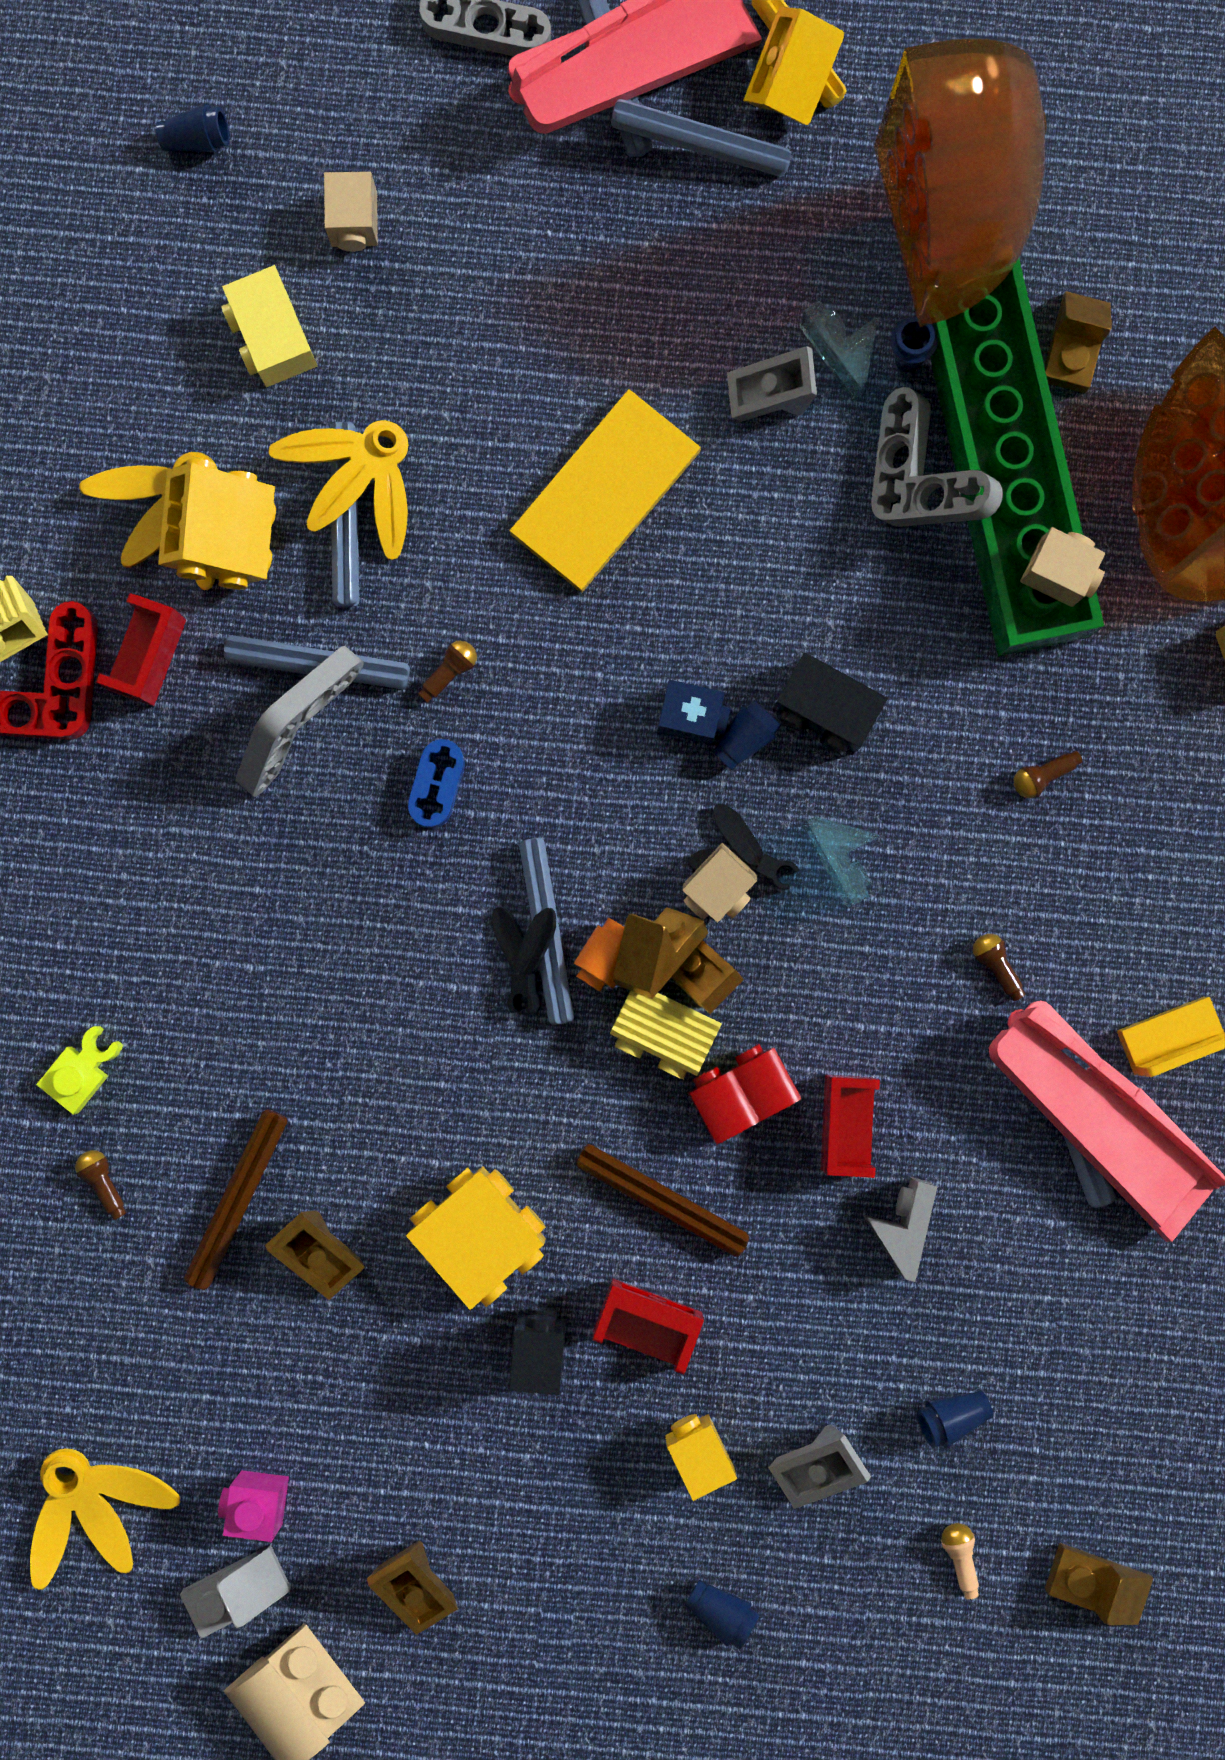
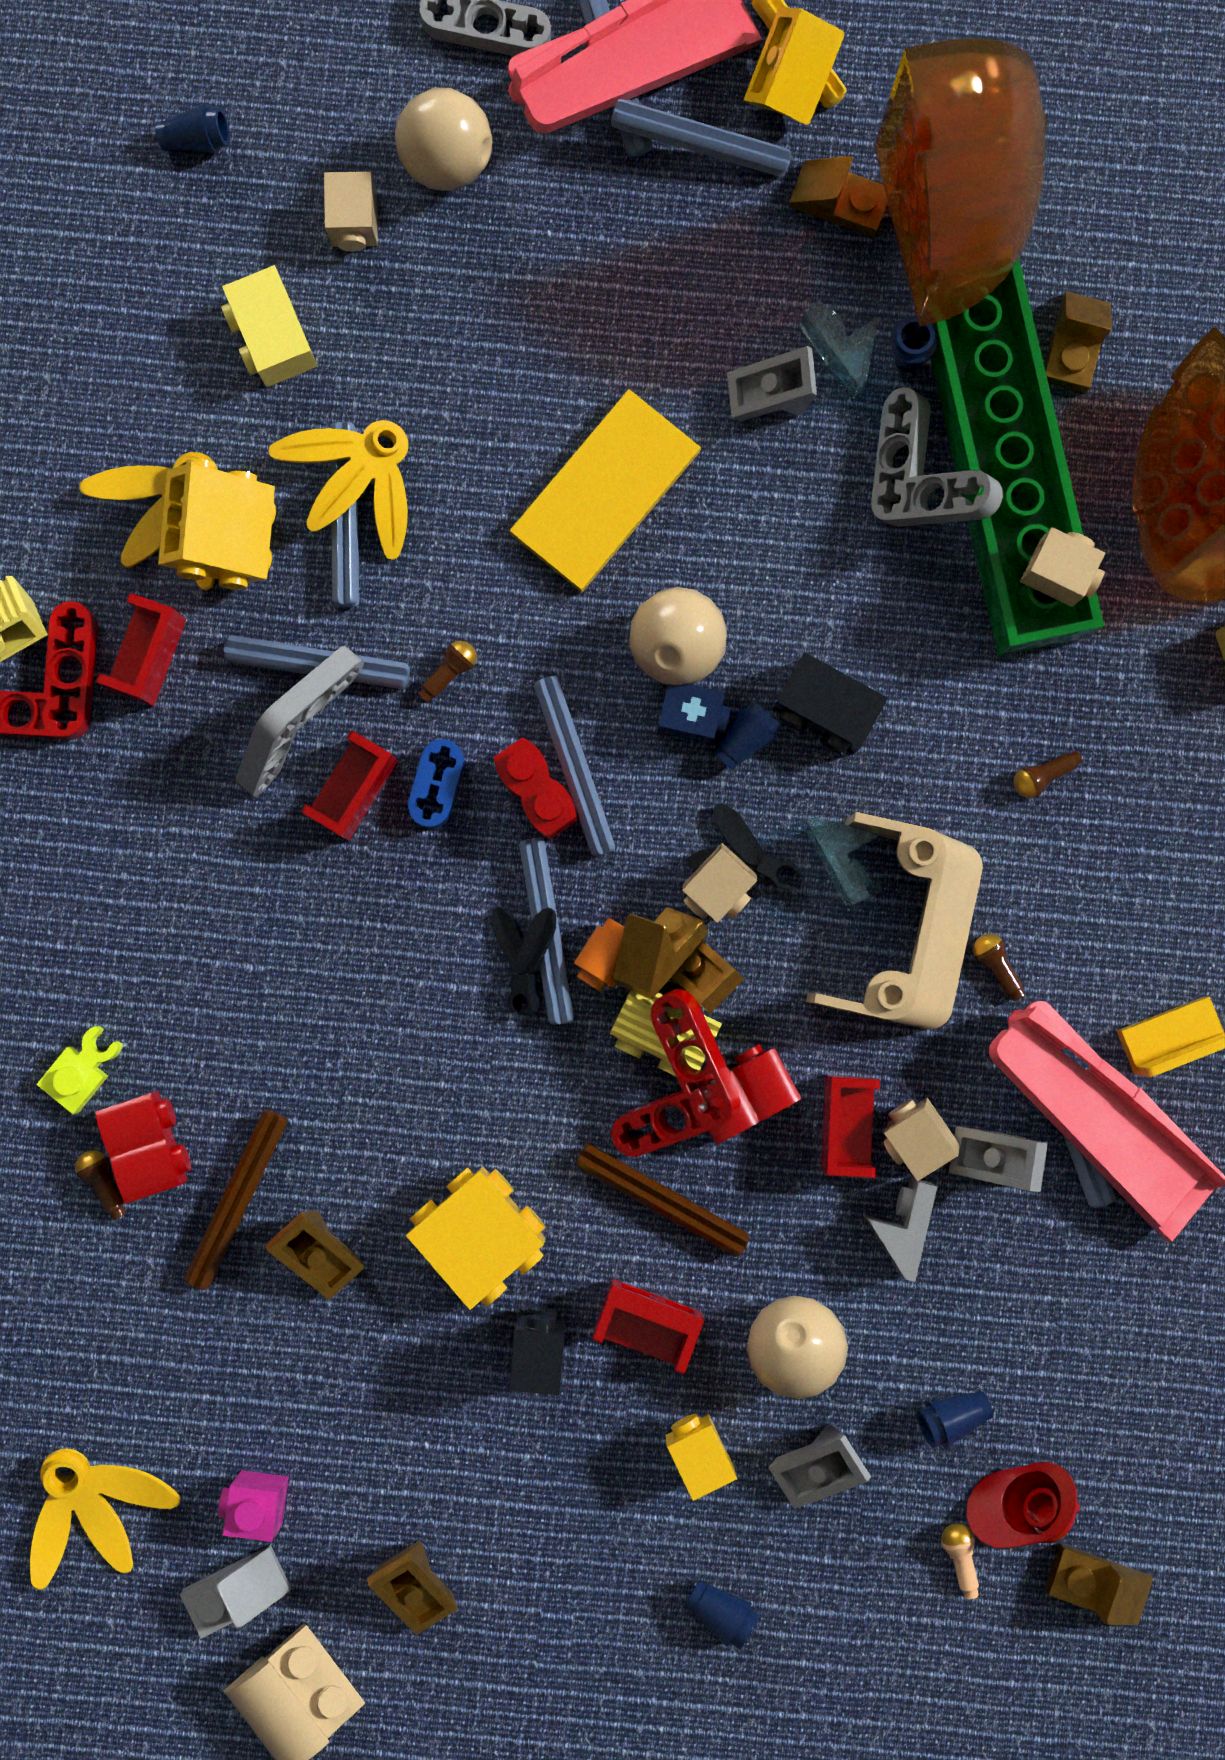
none -> red brick [95,1091,191,1204]
none -> red panel [301,730,398,841]
none -> tan piece [395,88,493,191]
none -> red brick [494,738,577,840]
none -> sand blue axle [534,676,615,857]
none -> red beam [611,989,741,1157]
none -> tan piece [629,587,727,685]
none -> tan piece [747,1296,848,1399]
none -> pearl gold slope [788,156,893,238]
none -> tan windscreen [806,812,983,1029]
none -> tan brick [883,1098,960,1182]
none -> light grey slope [949,1126,1048,1192]
none -> red piece [966,1461,1080,1549]

